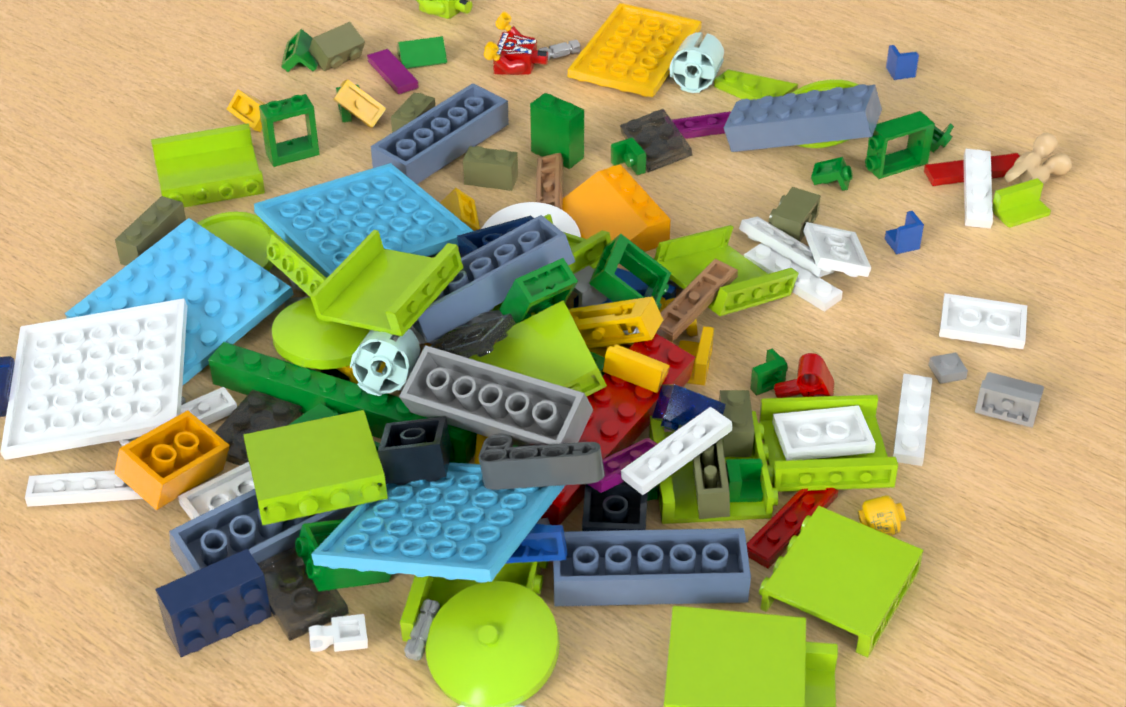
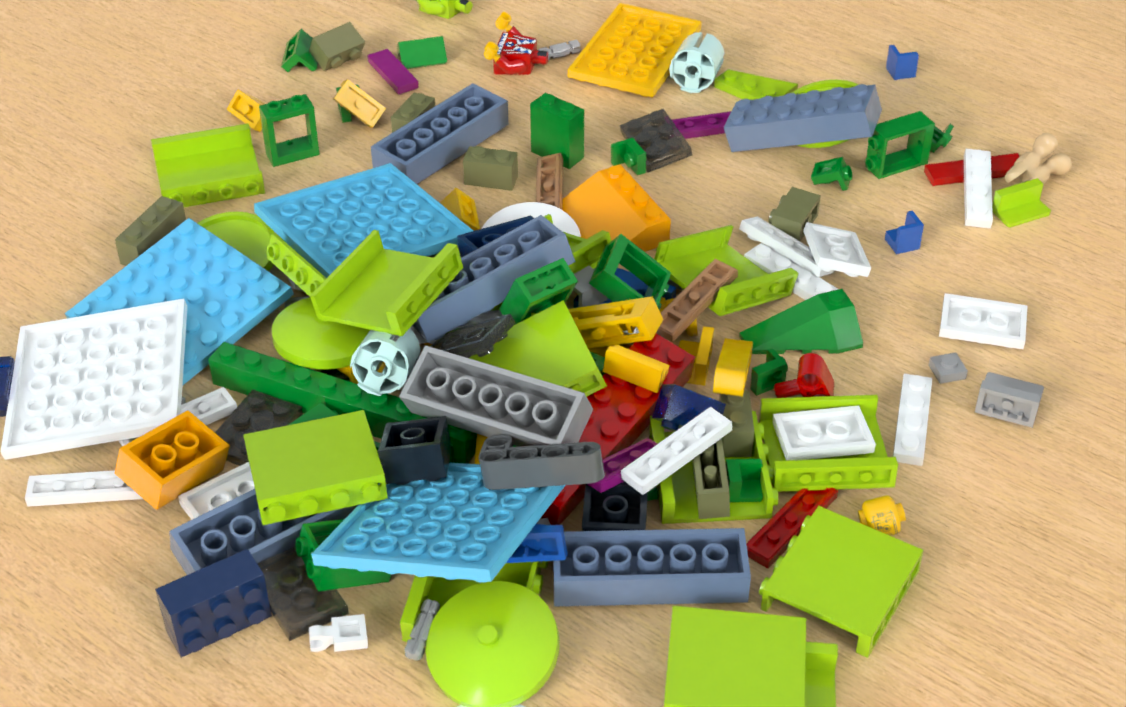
none -> yellow beam [713,338,753,397]
none -> green wedge [739,289,863,354]

